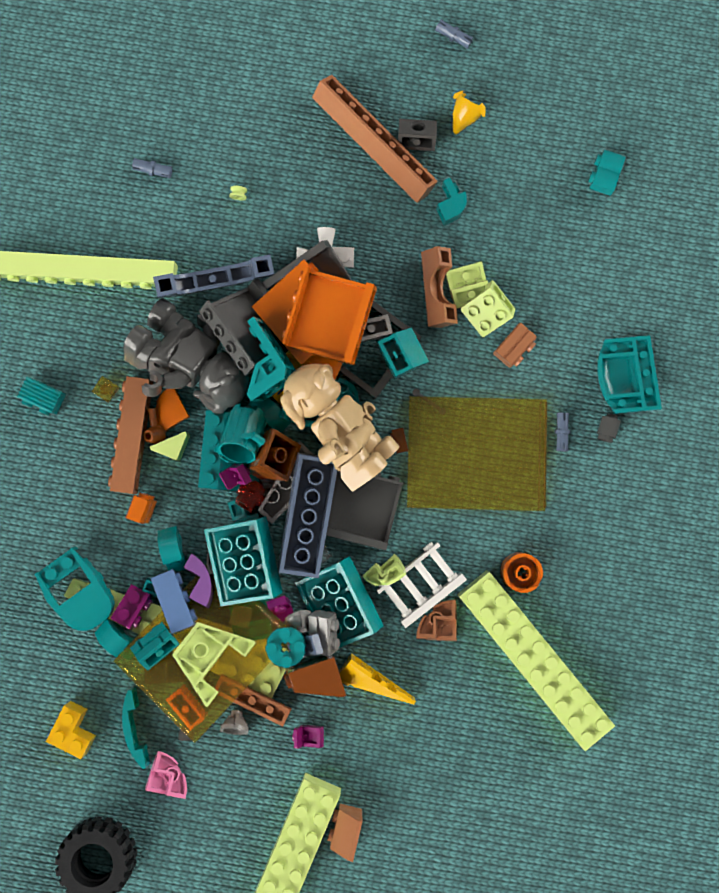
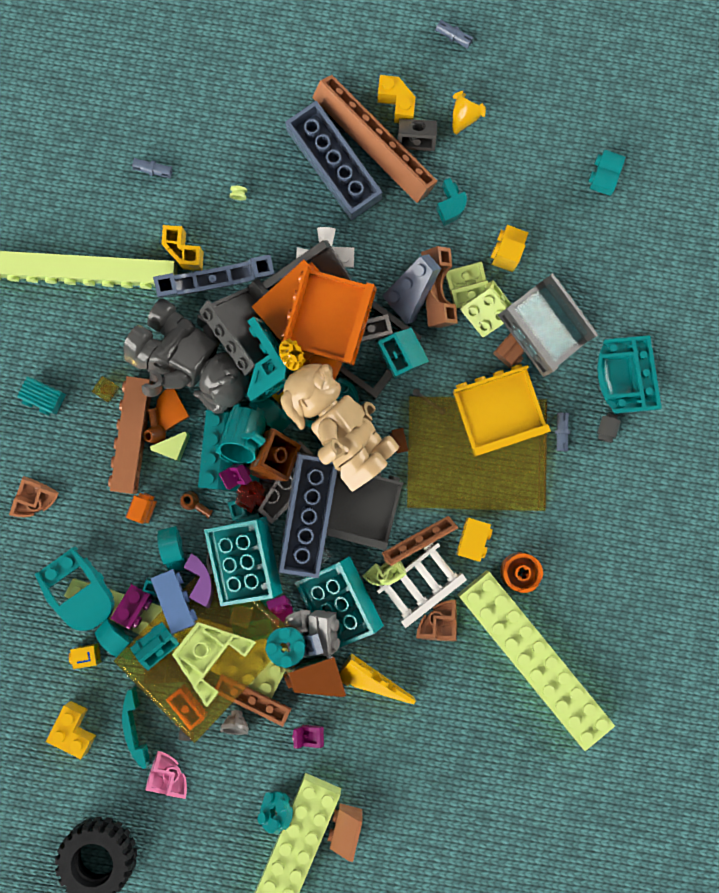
none -> nougat brick [9,476,59,517]
none -> yellow brick [69,643,102,669]
none -> yellow brick [162,225,204,271]
none -> dark orange bar [180,491,214,519]
none -> teal plate [257,791,293,834]
none -> yellow gear [279,338,306,371]
none -> sand blue brick [285,101,383,221]
none -> yellow brick [377,75,416,123]
none -> sand blue wedge [382,254,441,324]
none -> nougat slope [382,516,458,566]
none -> yellow panel [453,364,550,457]
none -> yellow brick [456,518,493,562]
none -> yellow brick [490,225,529,272]
none -> panel [498,273,598,377]

